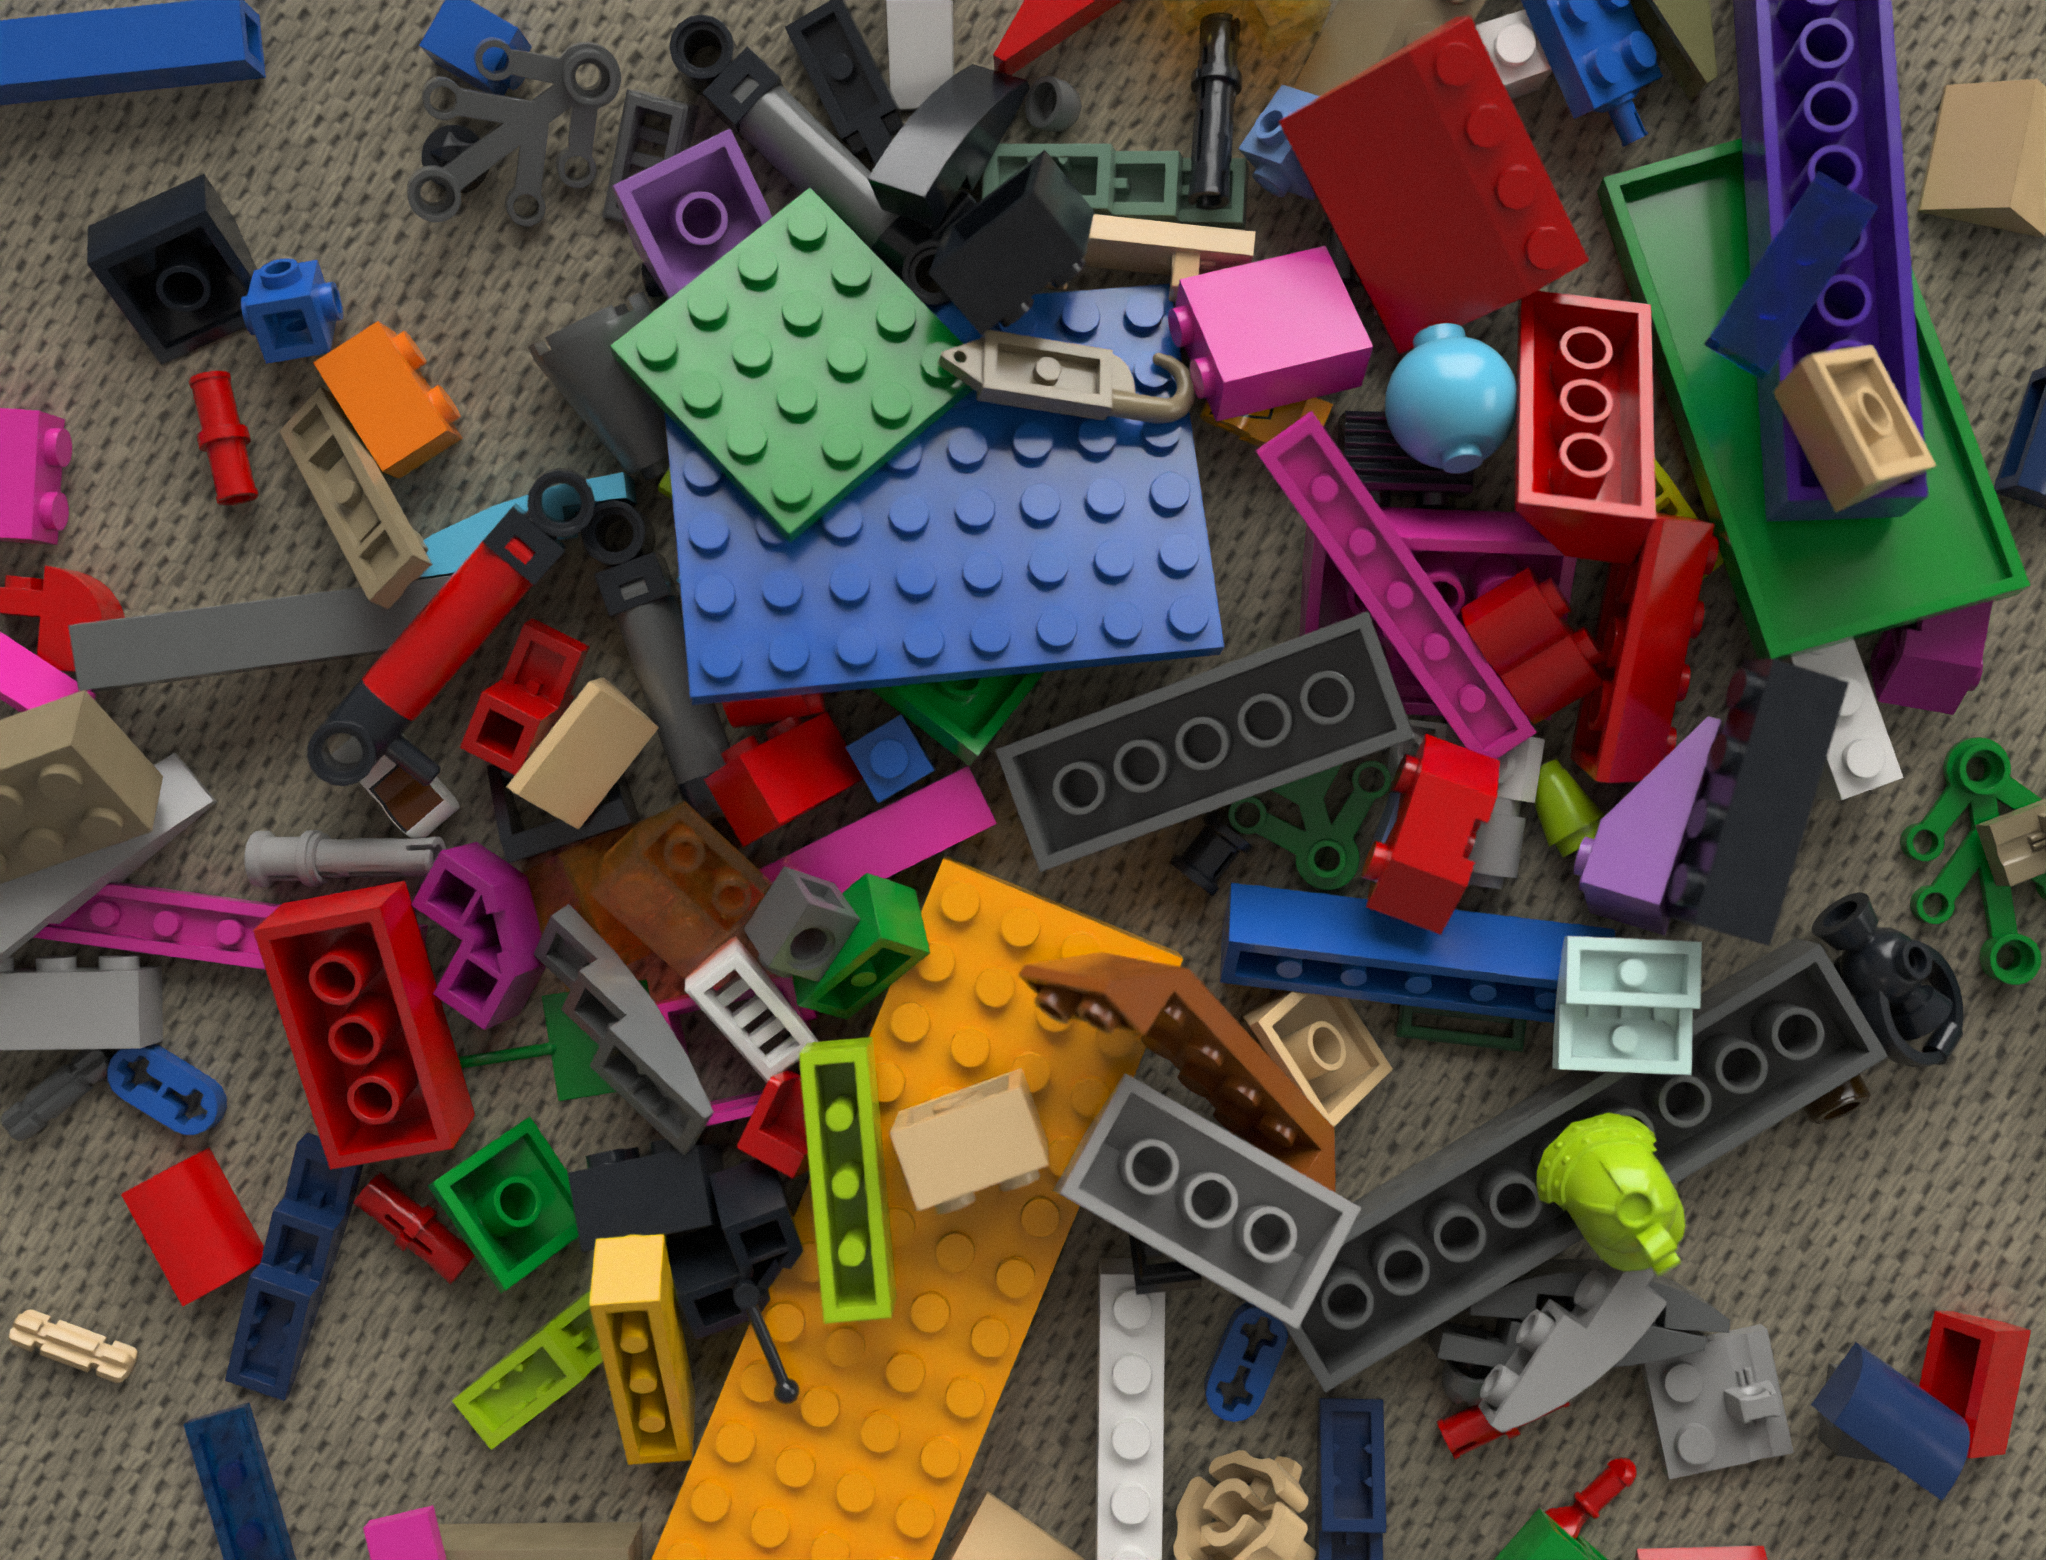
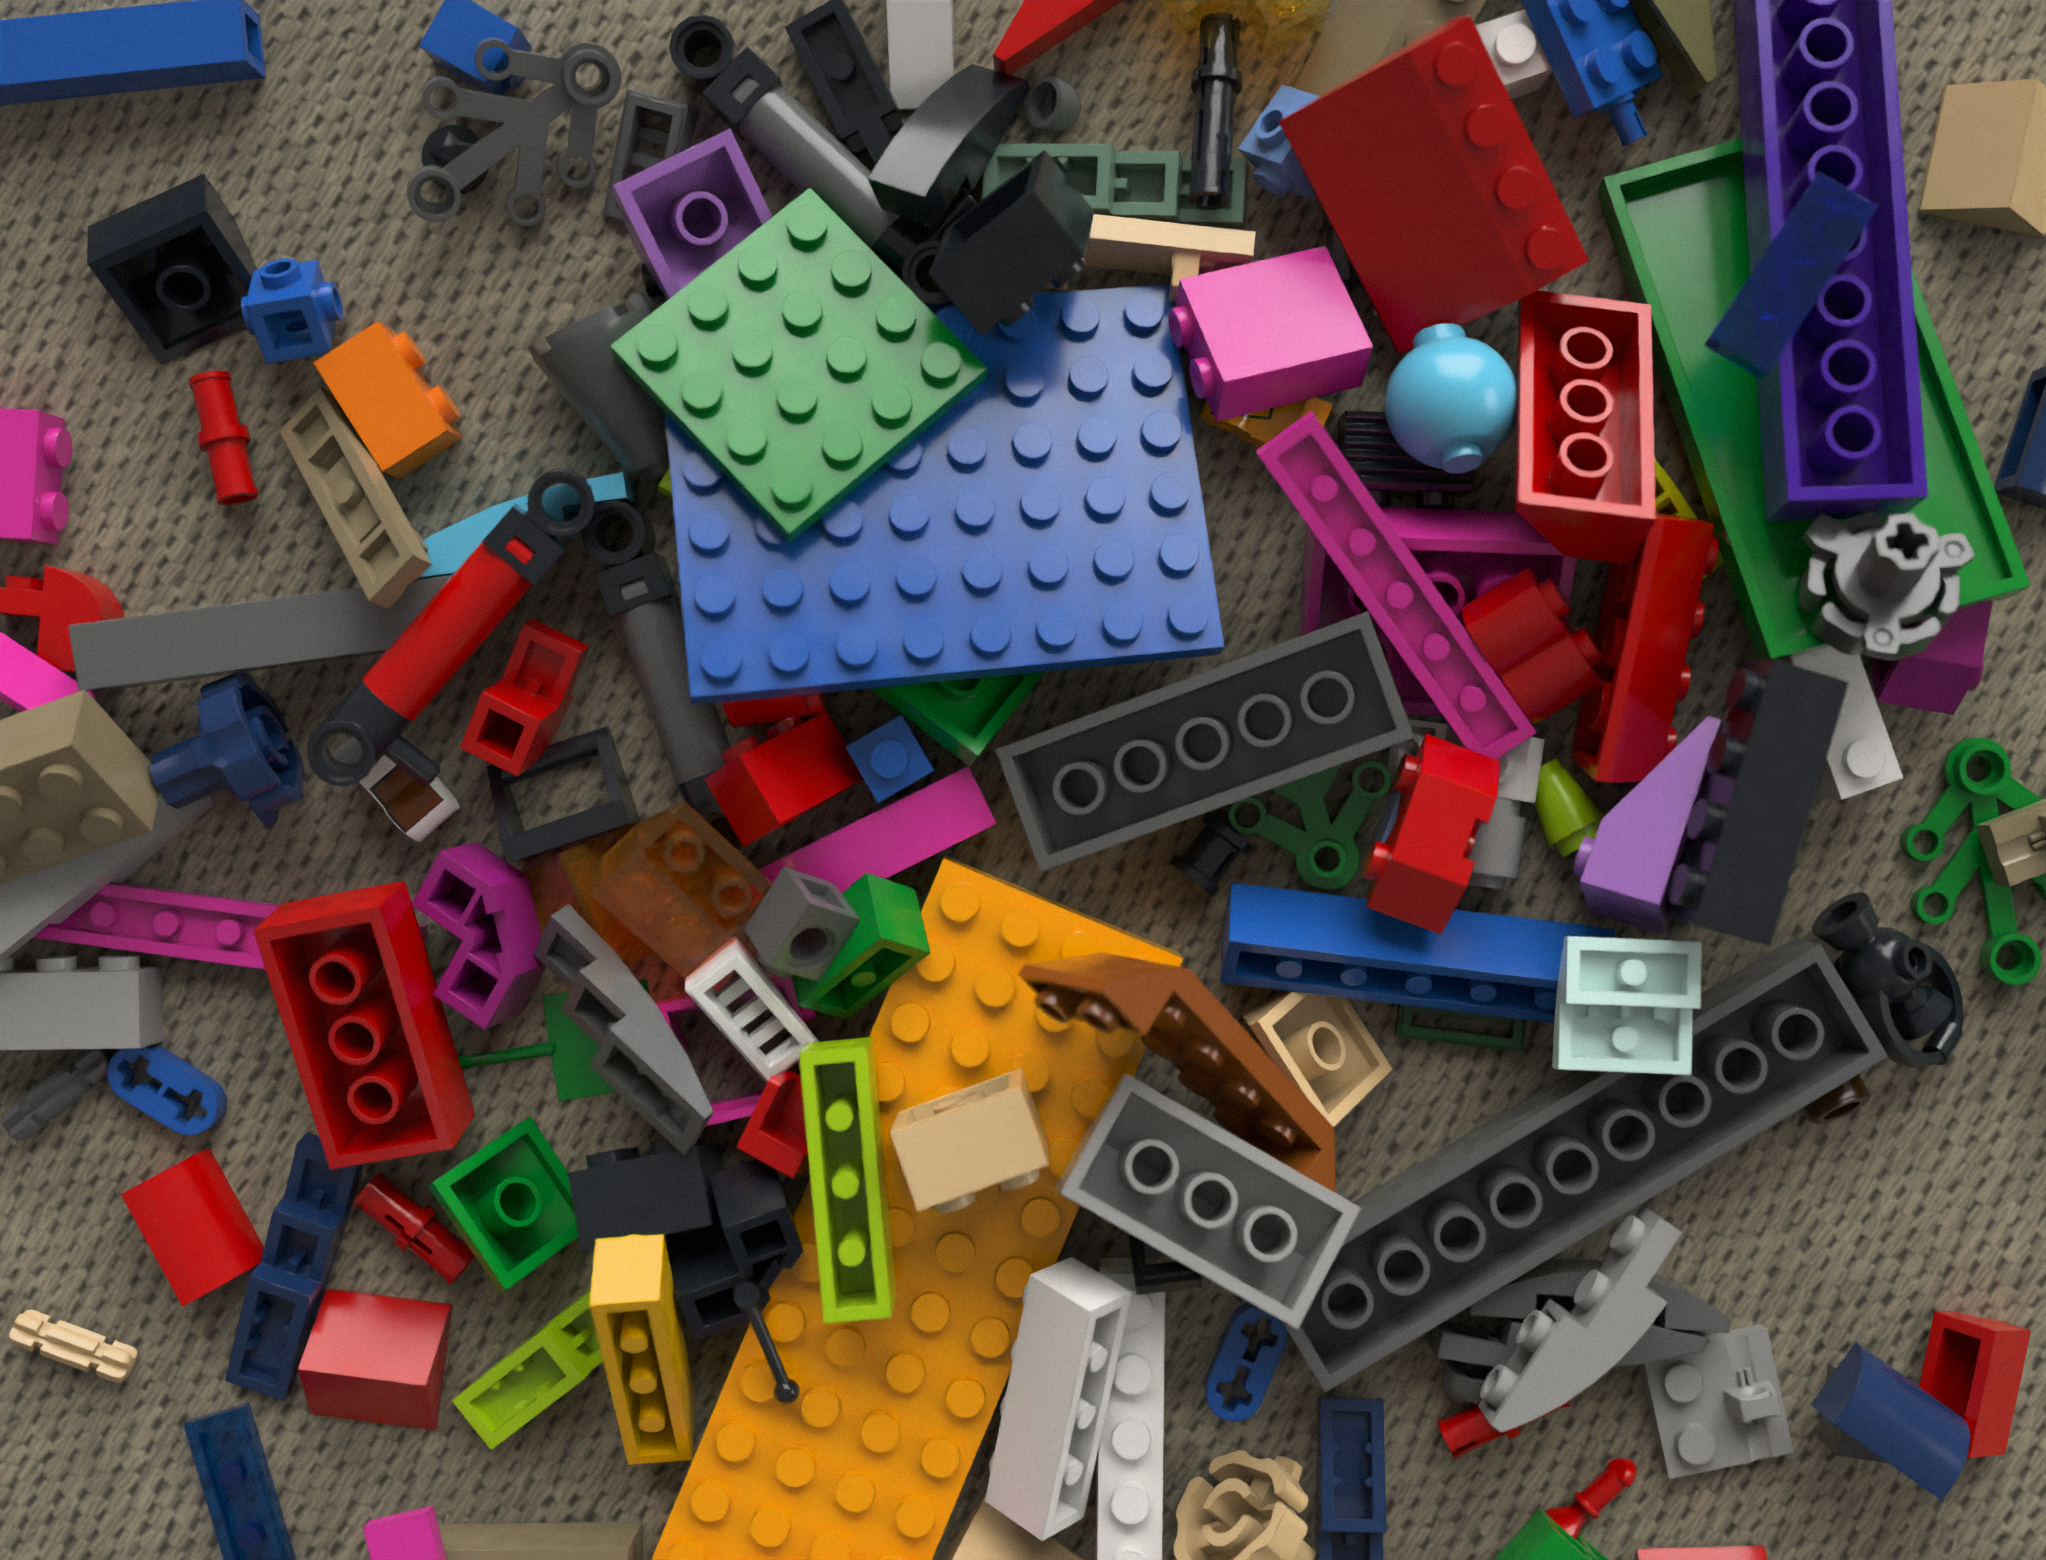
light grey pin [244,830,446,887] -> none
tan slope [507,678,659,830] -> none
dark tan plate [938,330,1196,424] -> none
lime helmet [1536,1113,1686,1277] -> none
tan slope [1773,345,1936,512] -> none
none -> dark blue piece [148,671,306,827]
none -> red slope [298,1288,453,1430]
none -> white brick [985,1257,1132,1541]
none -> dark grey piece [1798,512,1975,661]

